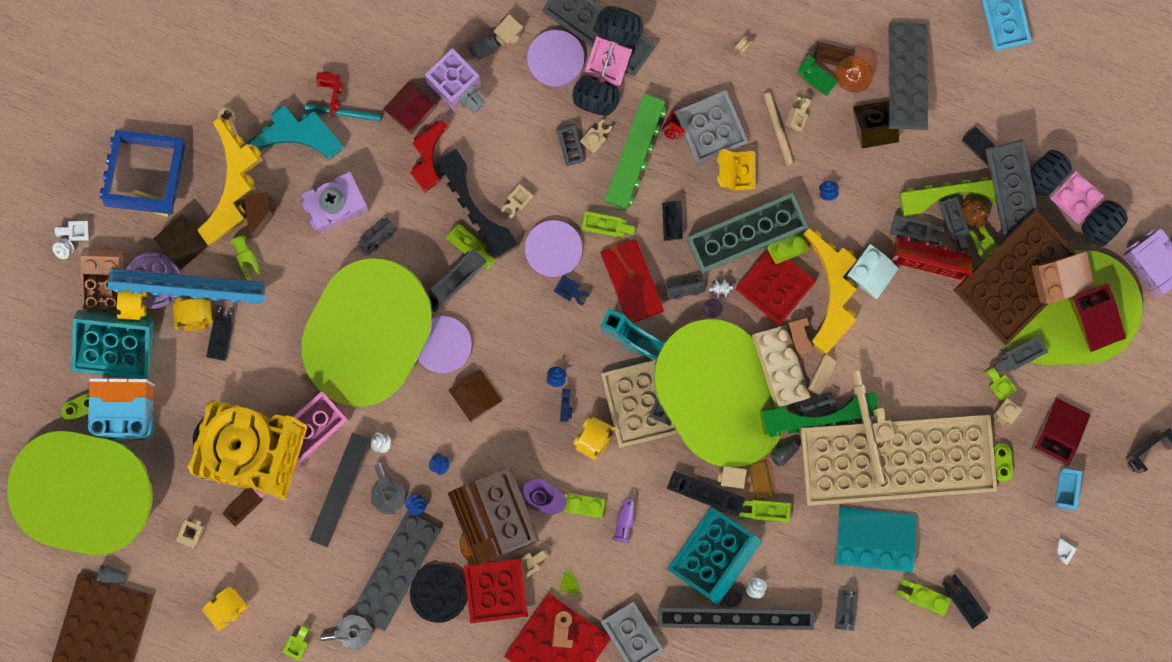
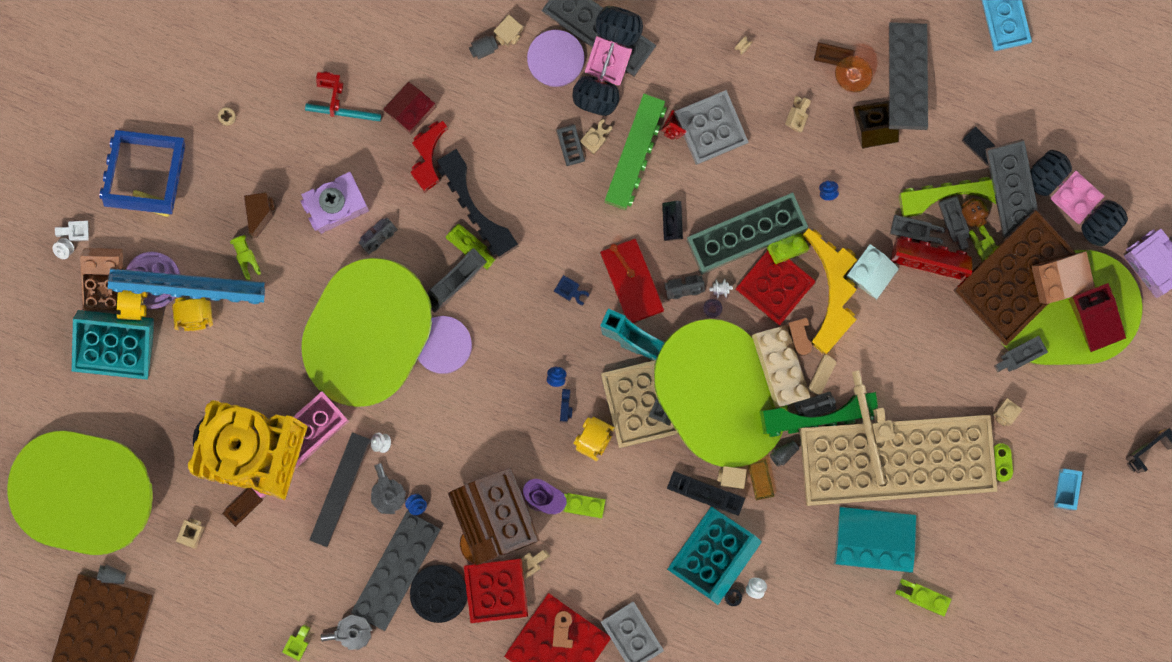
lime plate [61,394,89,421] -> none
medium azure piece [88,379,155,441] -> none
dark brown slope [153,214,208,270] -> none
yellow arch [197,118,263,246] -> none
yellow brick [202,586,249,631] -> none
black hinge [206,305,234,361] -> none
teal arch [246,105,344,161] -> none
lavender piece [425,48,486,113] -> none
blue wheel [429,453,450,475] -> none
reddish brown slope [448,370,502,423] -> none
tan plate [501,184,534,219] -> none
lavender tile [525,220,582,278] -> none
clear neon green tile [560,572,579,595] -> none
lime hinge [581,211,635,238] -> none
medium lavender piece [612,499,634,543] -> none
dark grey brick [658,608,814,630] -> none
yellow bracket [717,149,756,191] -> none
lime hinge [736,500,791,523] -> none
tan bar [763,92,794,166] -> none
green bracket [796,55,837,96] -> none
dark grey hinge [835,590,858,631] -> none
black hinge [942,575,988,629] -> none
lime plate [985,367,1017,401] -> none
dark red slope [1031,398,1091,466] -> none
white tile [1057,538,1077,565] -> none

